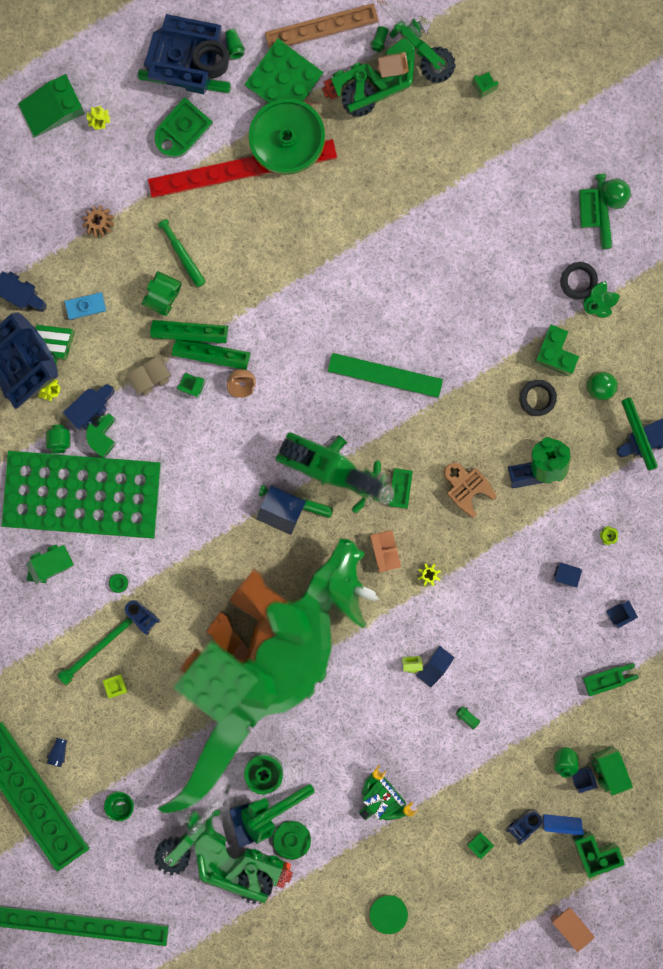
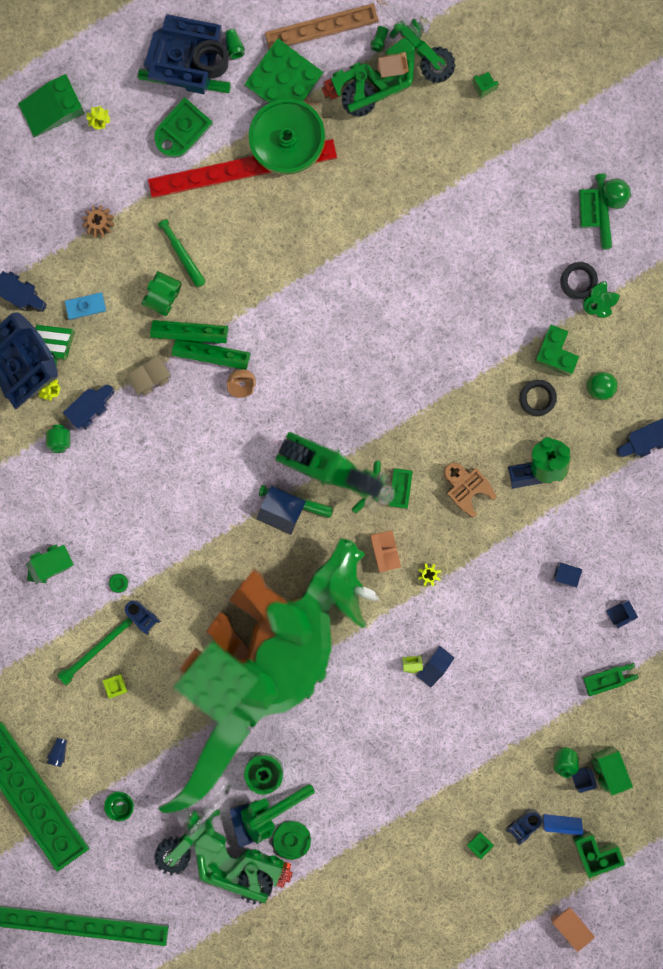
green piece [1,451,161,539] -> none
green brick [86,413,117,458] -> none
green panel [176,373,206,399] -> none
green pin [327,435,347,451] -> none
green tile [328,353,443,398] -> none
torso [358,765,418,821] -> none
green tile [369,894,408,935] -> none
green pin [455,706,481,730] -> none
lime plate [600,526,618,545] -> none
green axle [621,397,658,471] -> none

